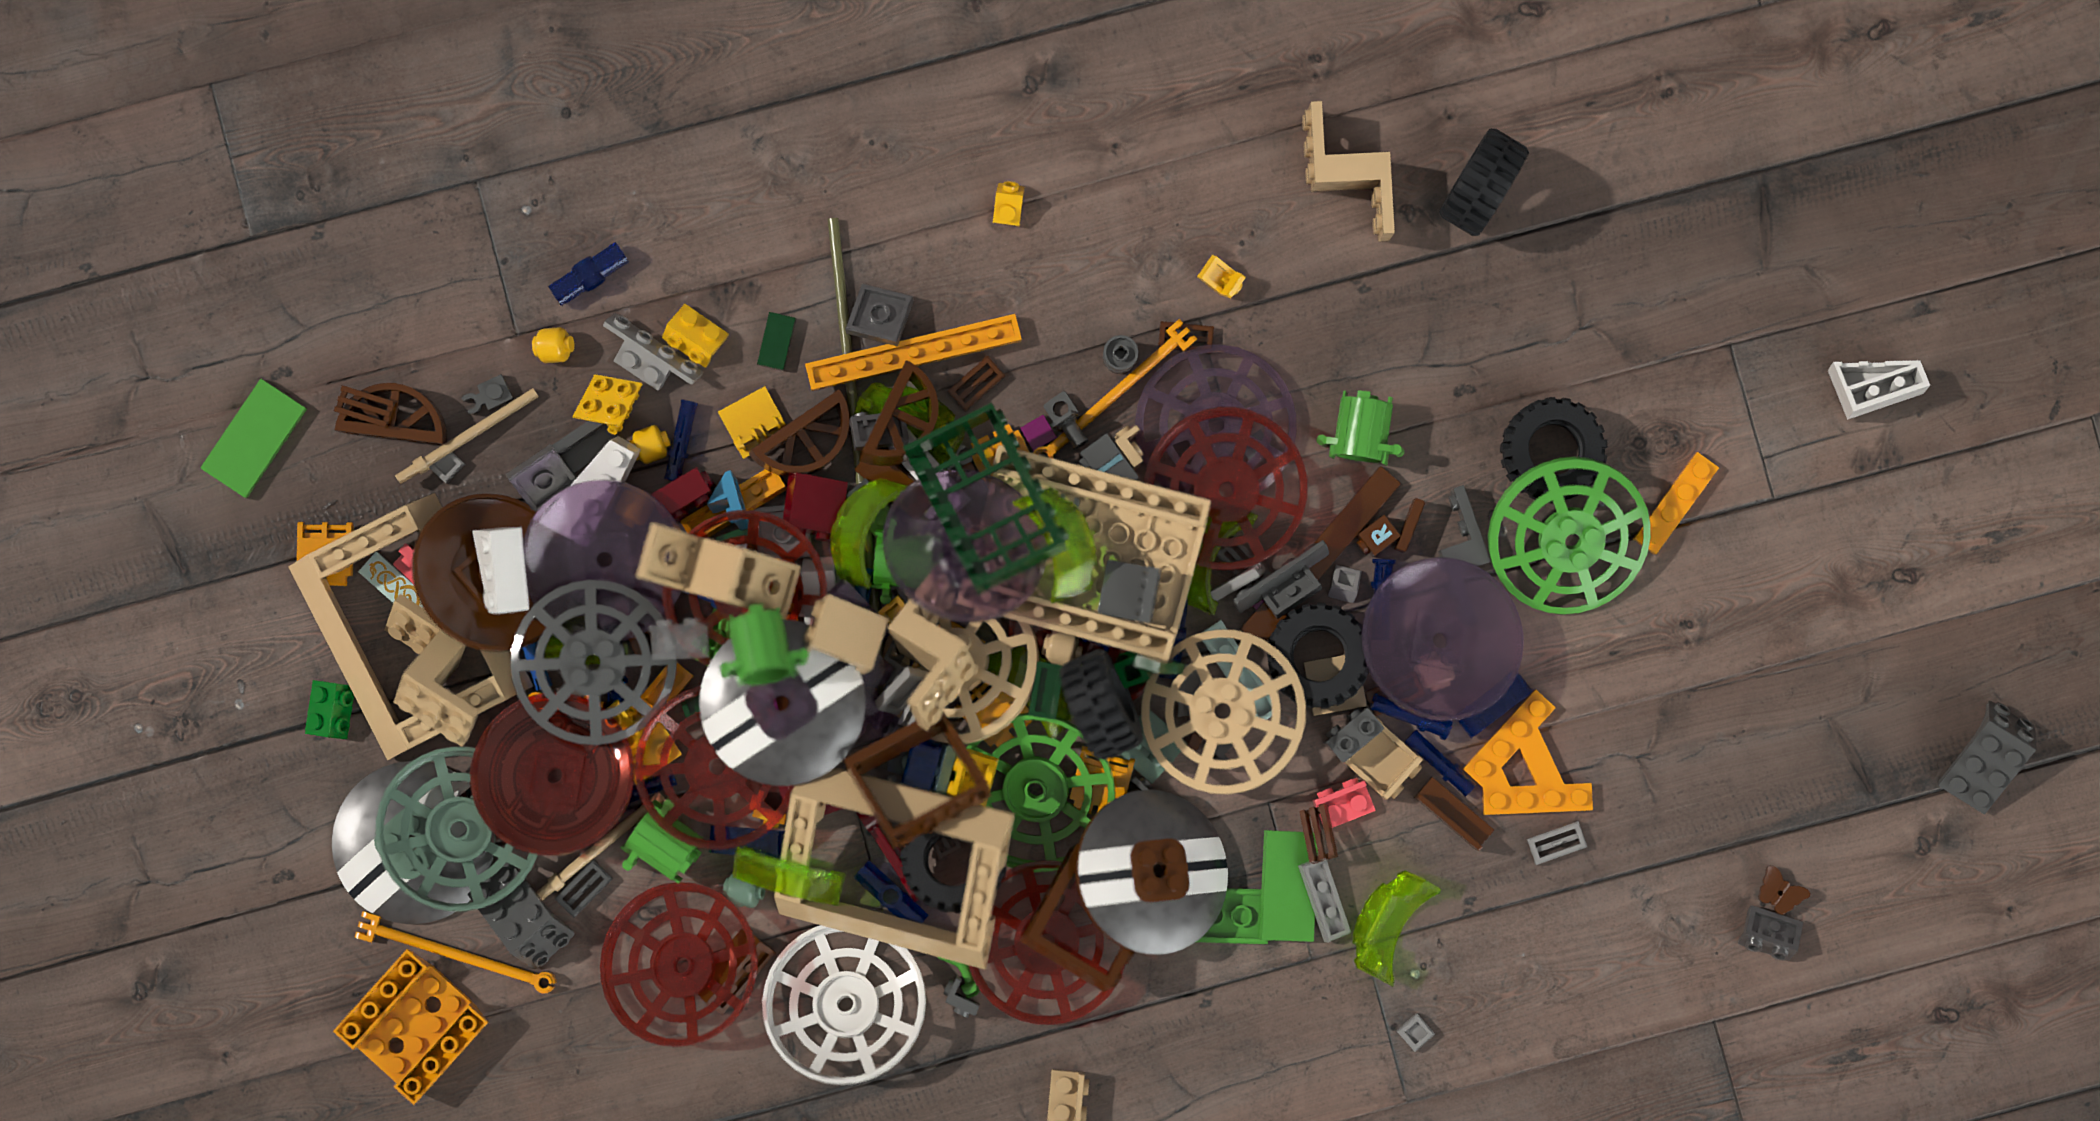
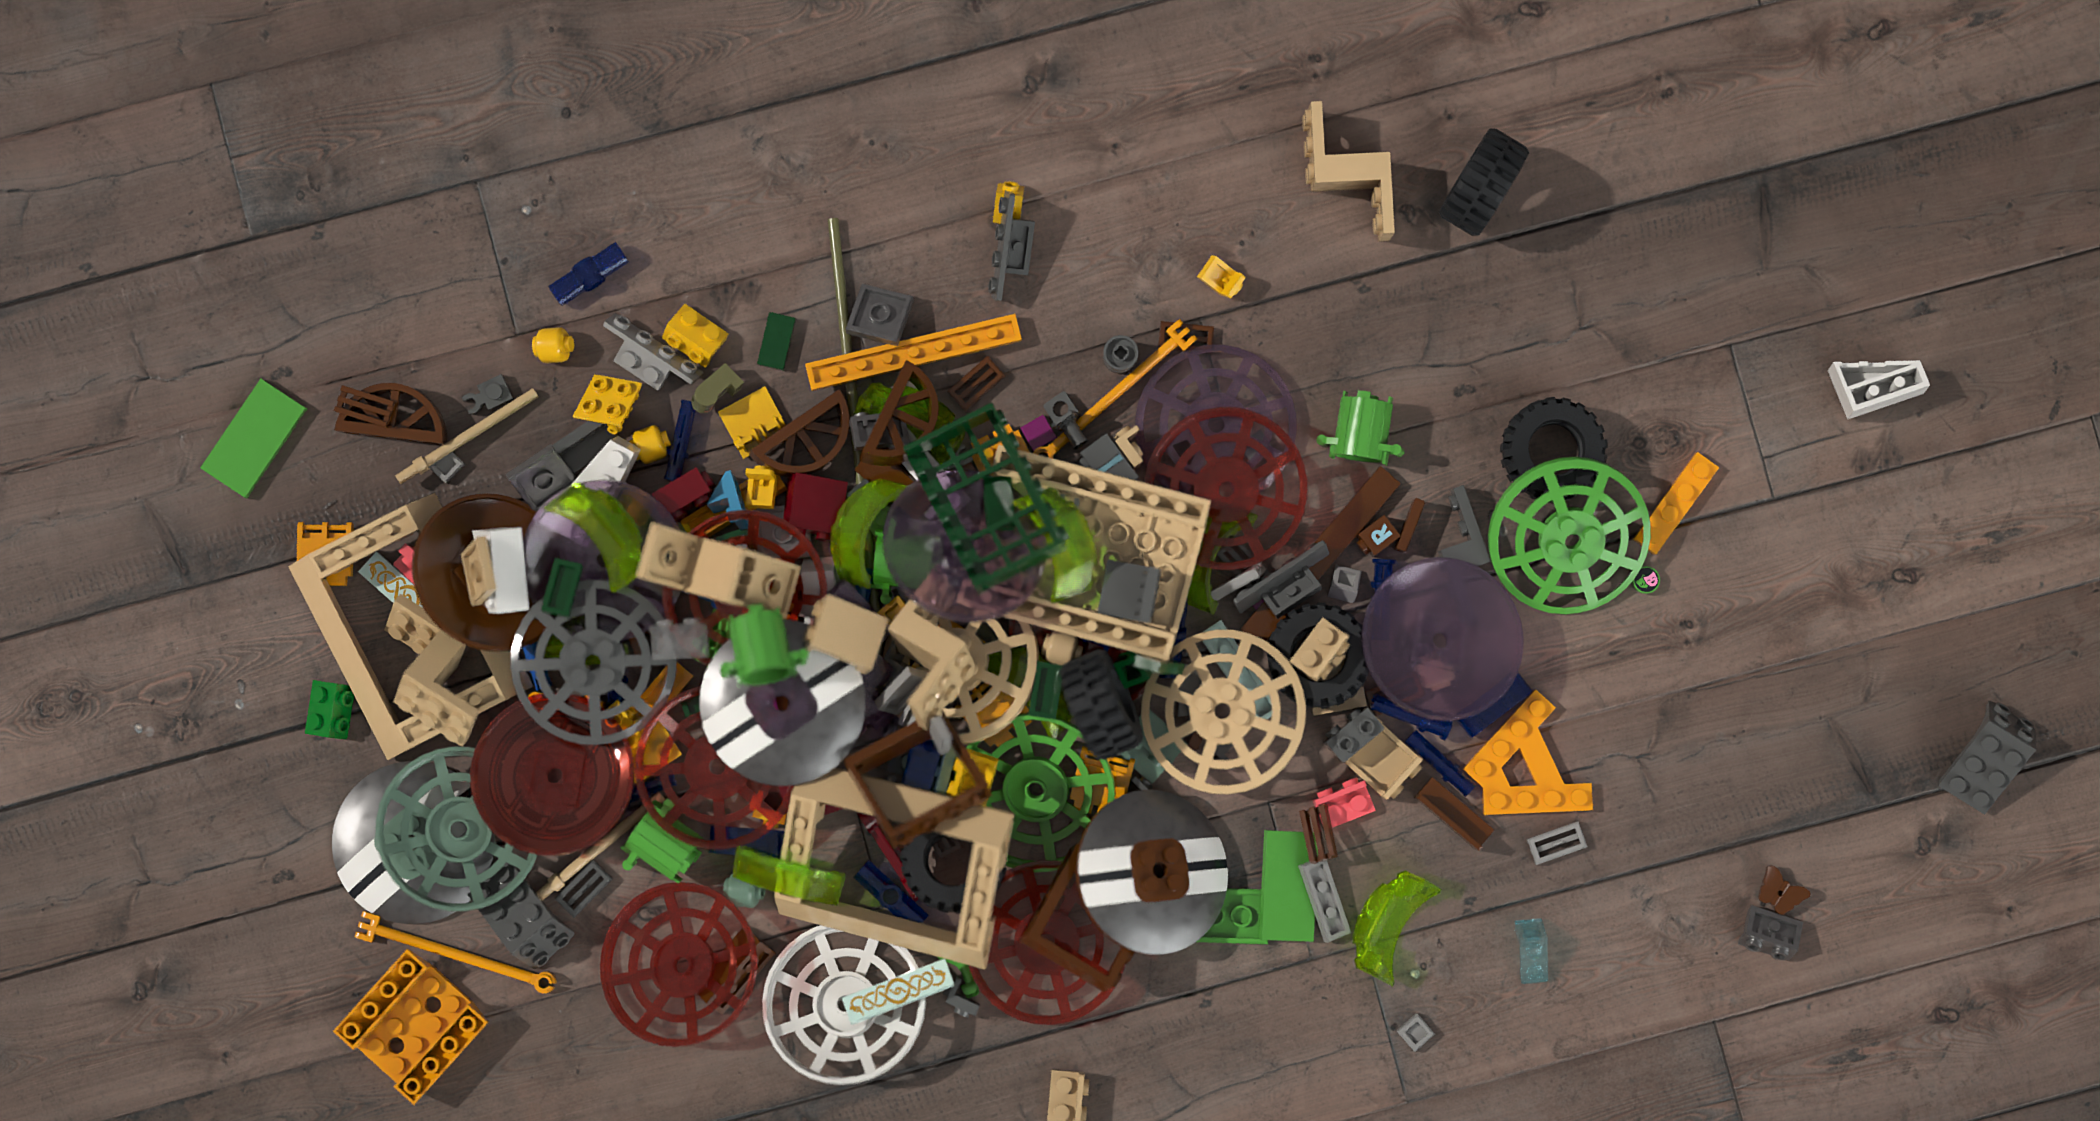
none -> tan tile [461,536,497,606]
none -> dark green tile [541,558,583,618]
none -> clear neon green windscreen [543,483,643,593]
none -> olive leg [691,363,744,413]
none -> yellow bracket [745,465,778,509]
none -> light aqua tile [842,959,955,1025]
none -> light grey tile [930,715,952,755]
none -> dark green tile [982,476,1016,531]
none -> dark grey bracket [988,190,1035,301]
none -> tan bracket [1290,618,1350,682]
none -> clear light blue bracket [1514,918,1548,984]
none -> tile [1632,566,1660,594]

